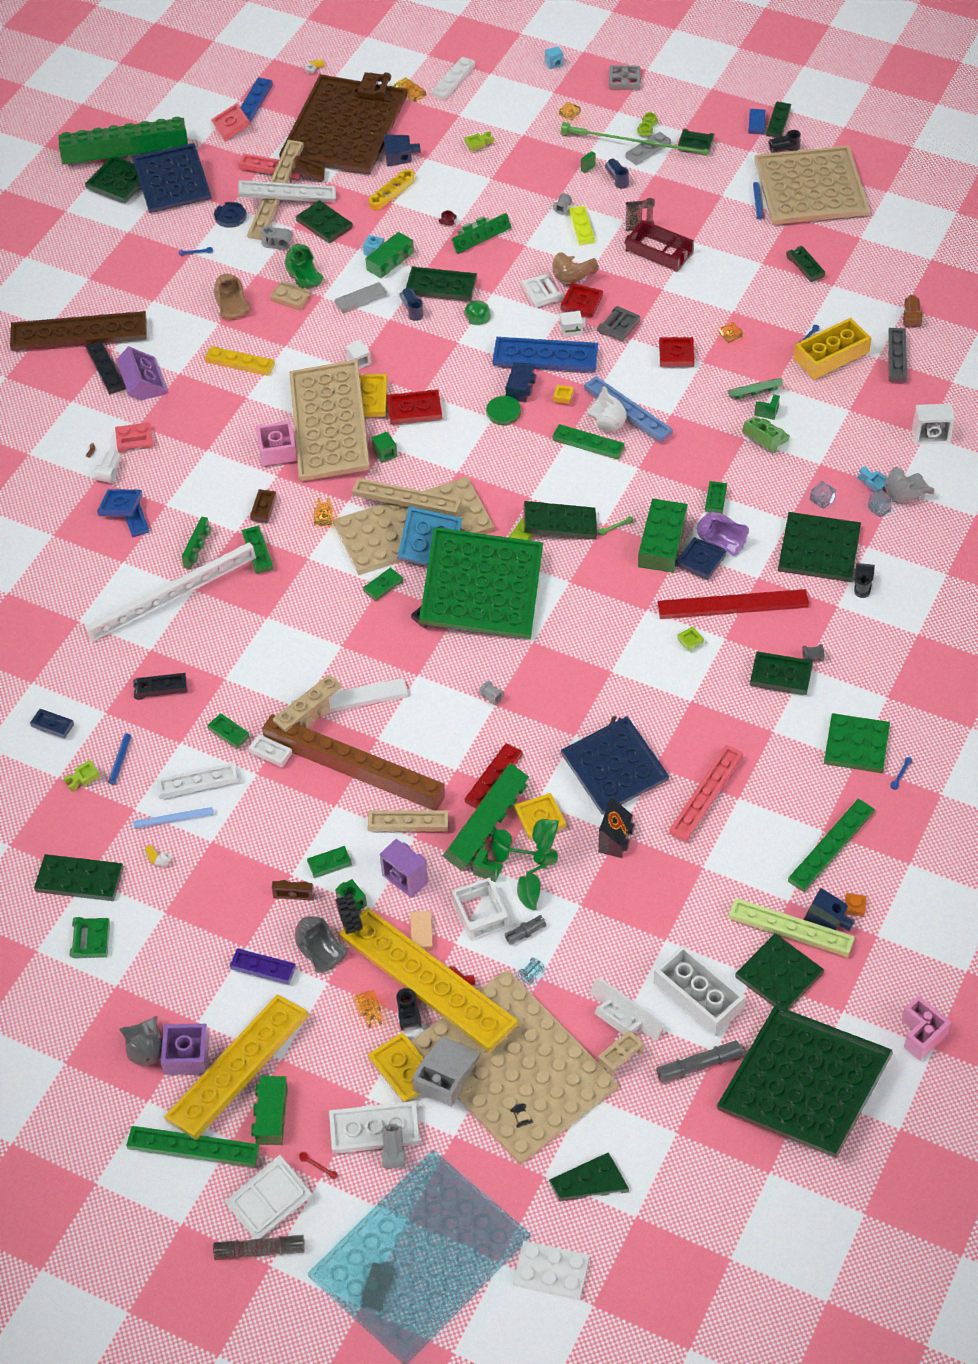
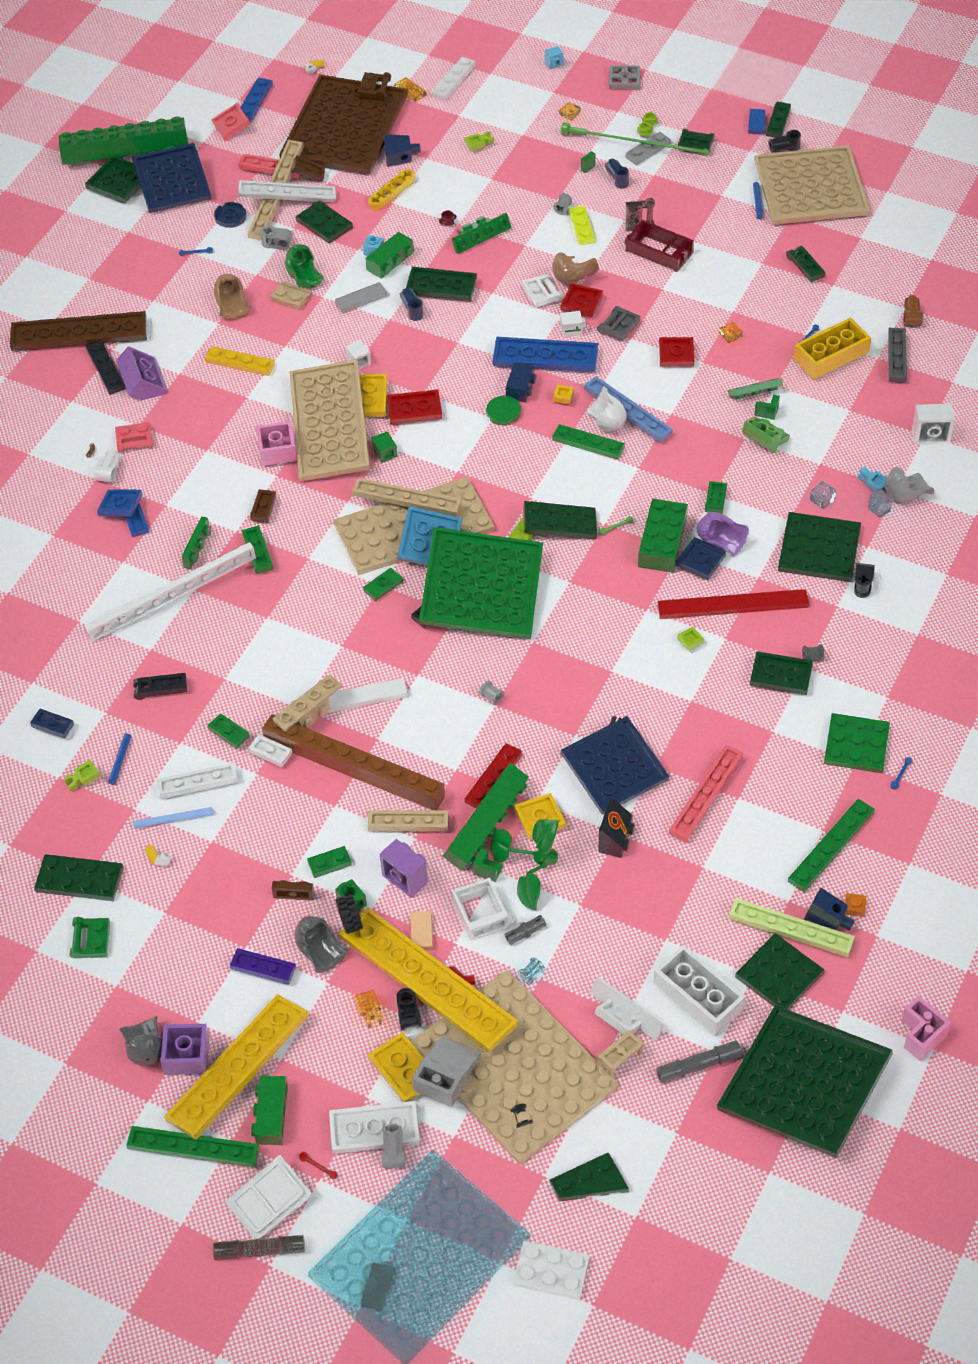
clear yellow plate [314,498,333,526] -> none
green hair [464,300,491,325] -> none

